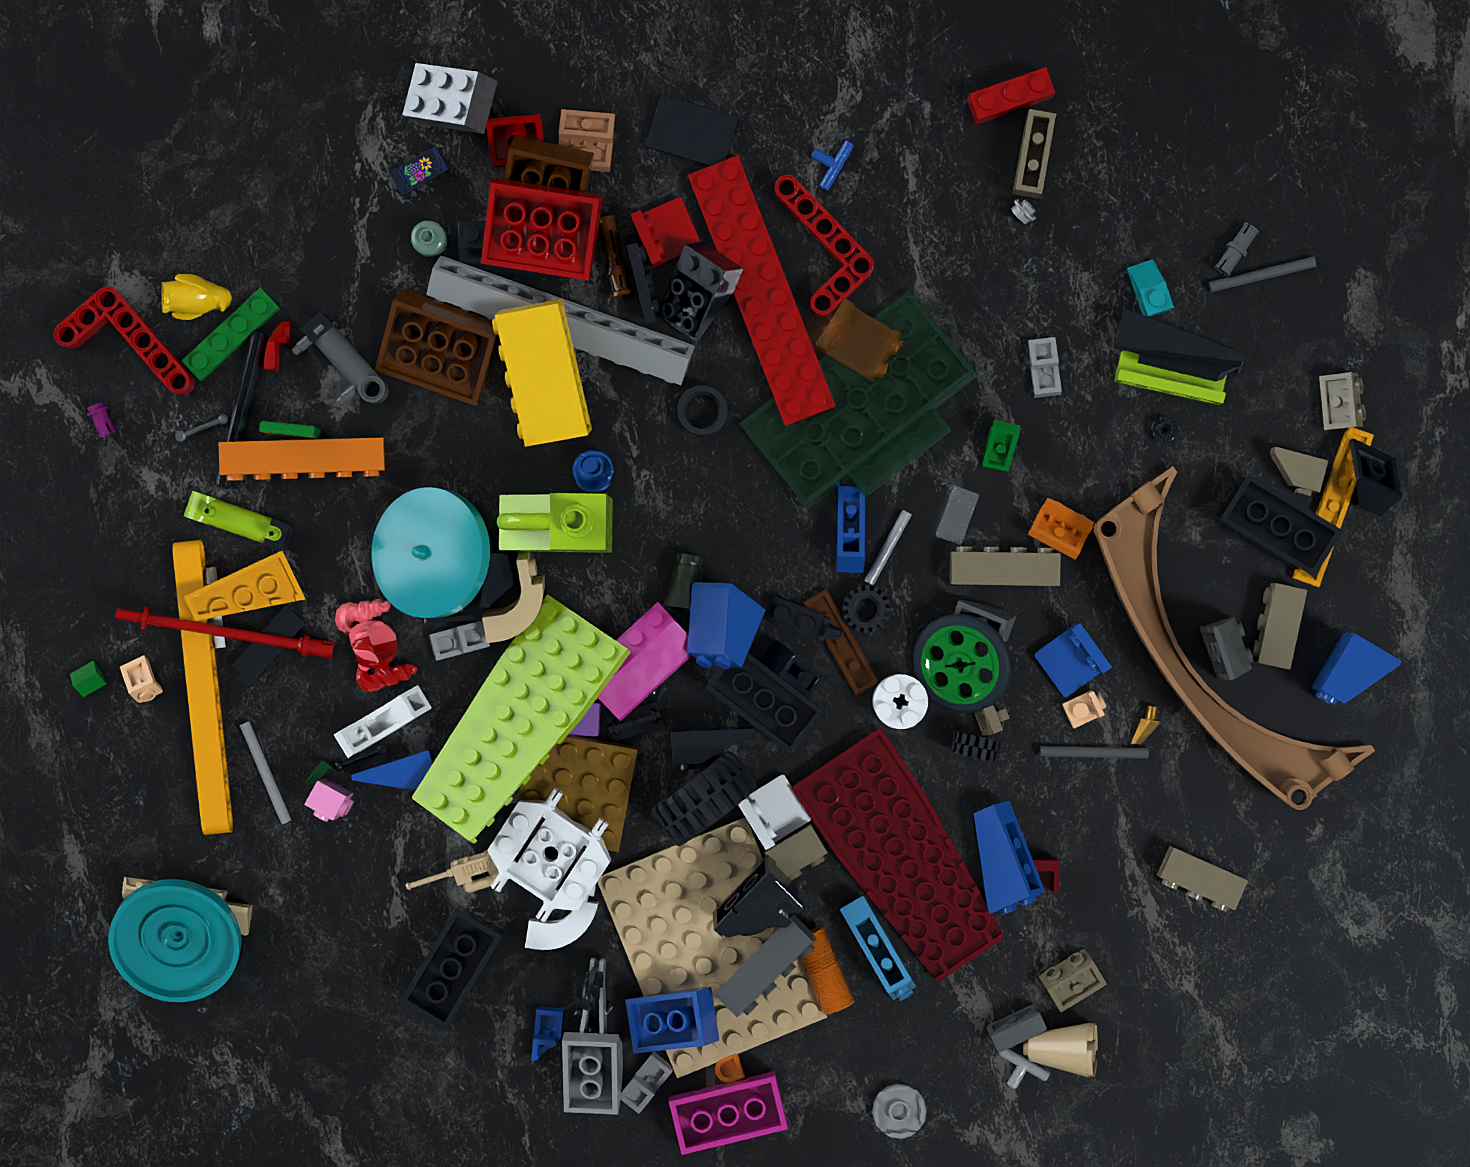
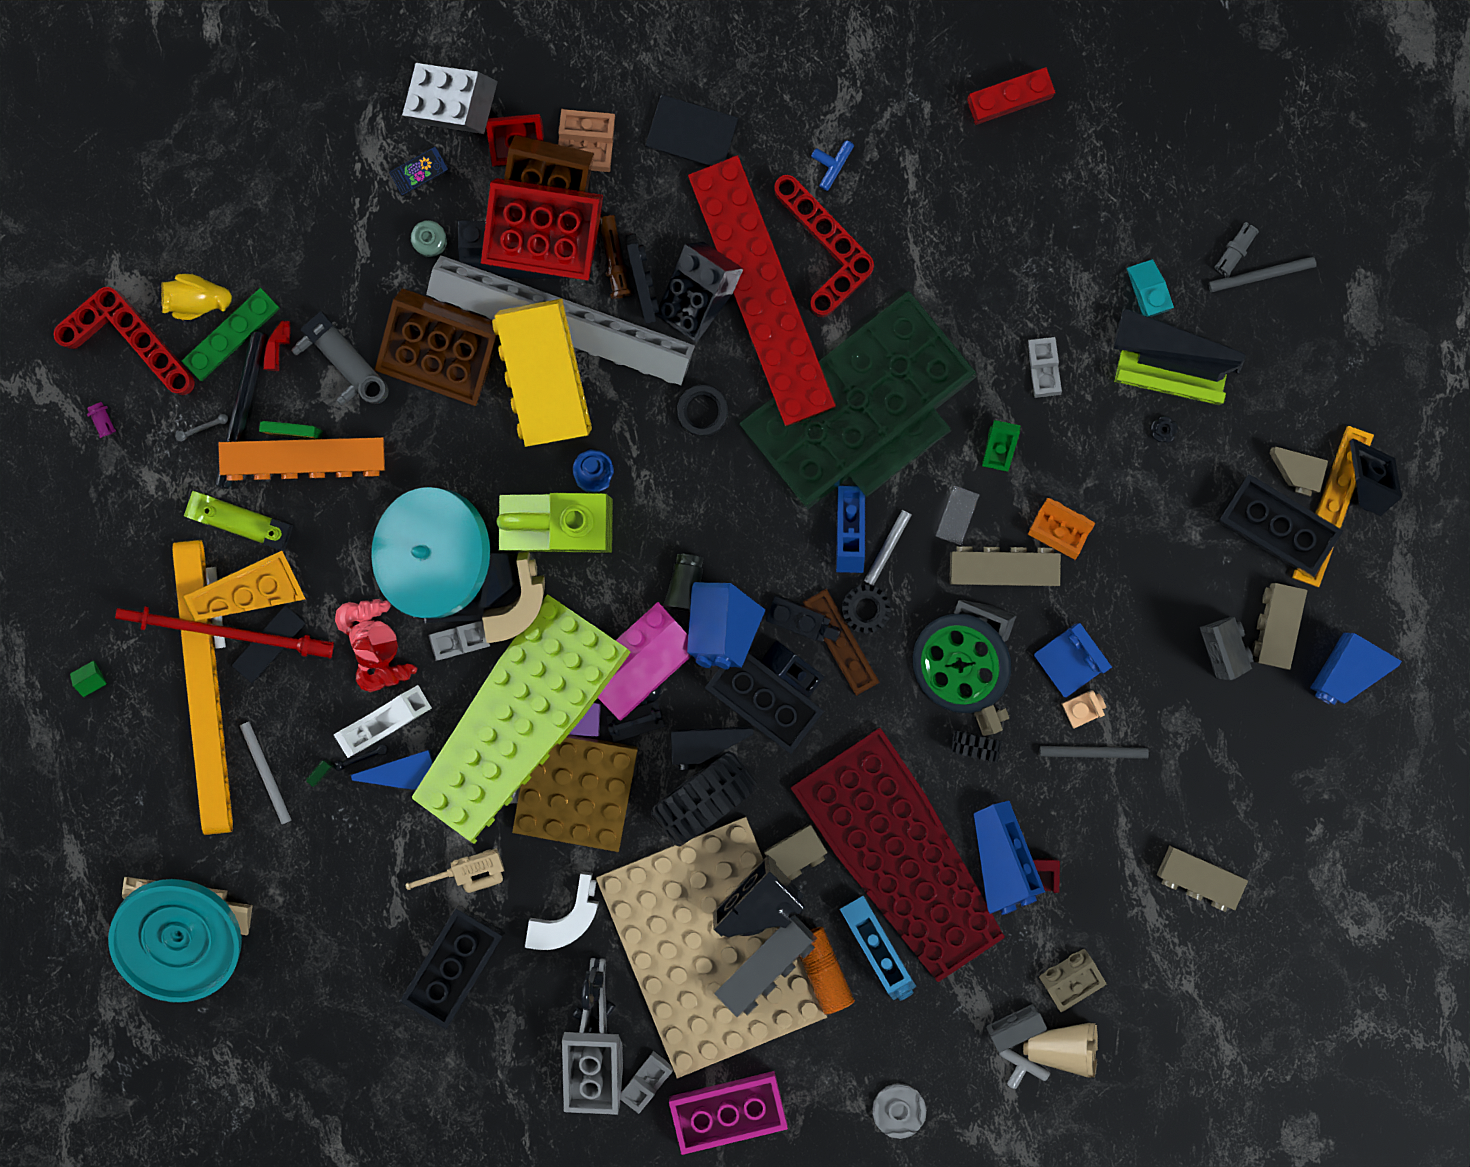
light nougat bracket [120,655,163,703] -> none
bright pink brick [304,777,354,822] -> none
white piece [487,787,611,922] -> none
blue slope [531,1006,564,1061] -> none
blue slope [625,987,720,1053] -> none
red bracket [630,197,700,268] -> none
orange tile [715,1054,746,1083] -> none
white bracket [738,774,811,850] -> none
clear orange panel [816,299,903,382] -> none
white brick [872,674,928,729] -> none
light grey plate [1011,199,1036,224] -> none
dark tan brick [1012,109,1056,199] -> none
medium nougat panel [1094,467,1375,810] -> none
pearl gold bar [1131,706,1160,744] -> none
dark tan bracket [1319,372,1366,430] -> none

